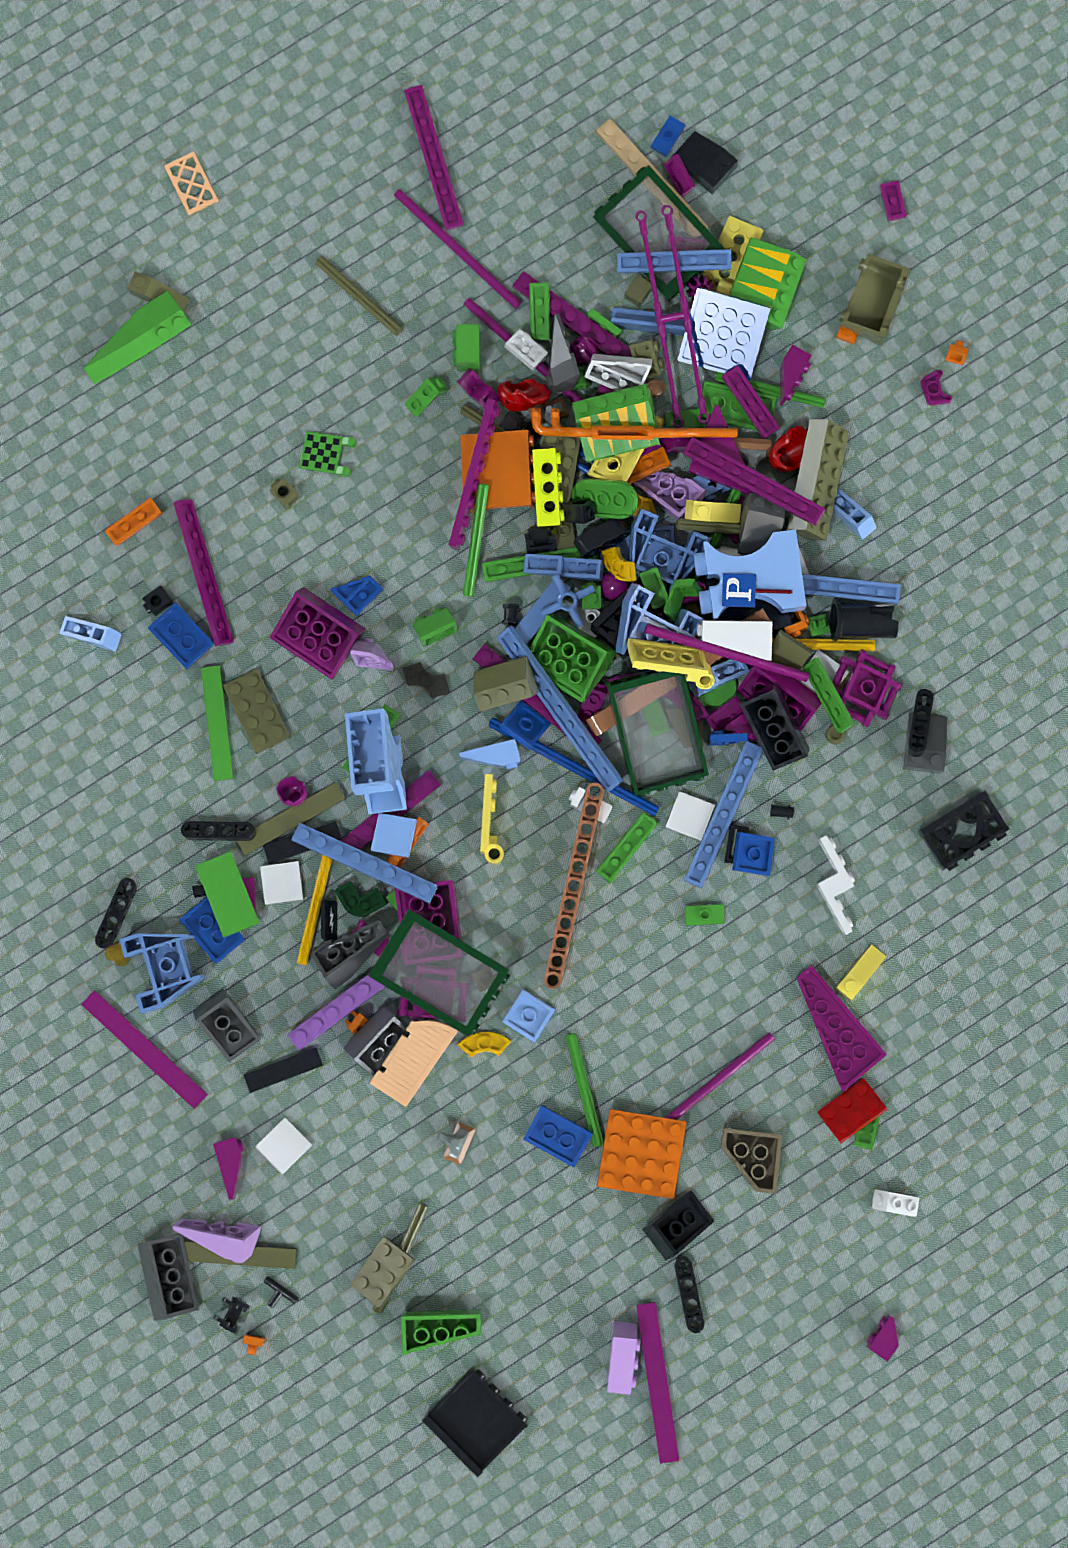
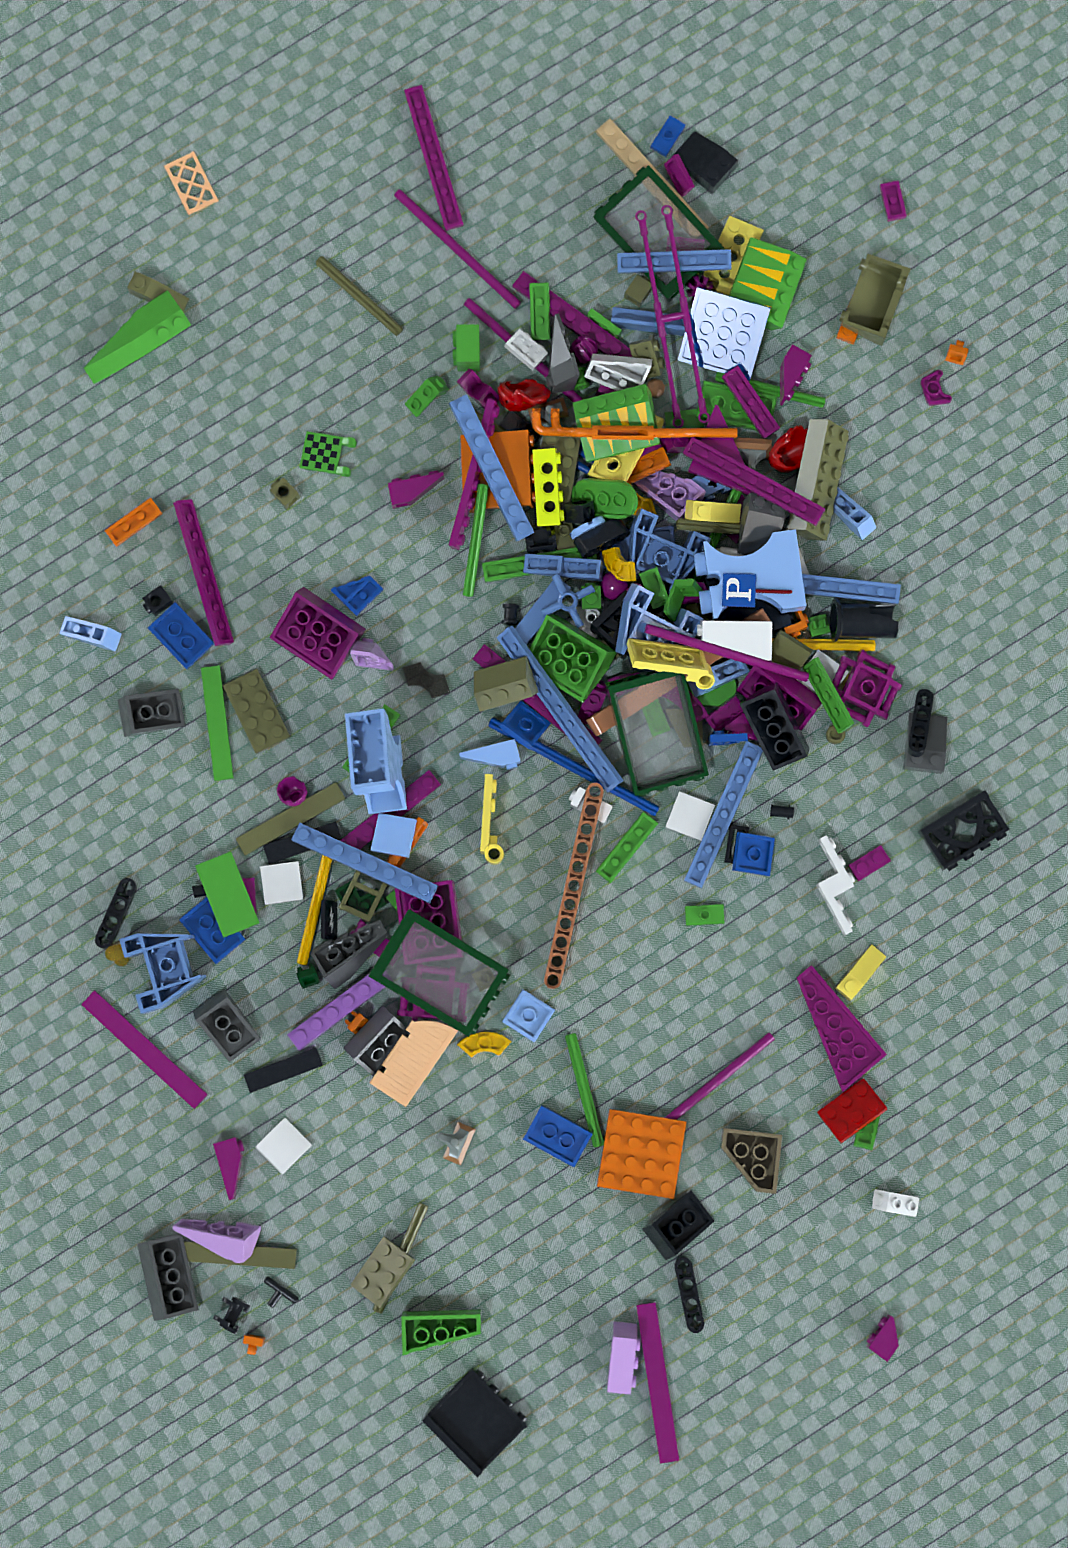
black beam [181,821,256,841] -> none
bright green slope [413,607,457,648] -> none
none -> dark grey slope [118,689,185,737]
none -> dark green tile [296,963,321,989]
none -> olive window [338,870,387,922]
none -> magenta slope [388,470,445,509]
none -> medium blue plate [448,394,534,542]
none -> light blue tile [569,516,605,540]
none -> magenta plate [848,845,891,882]

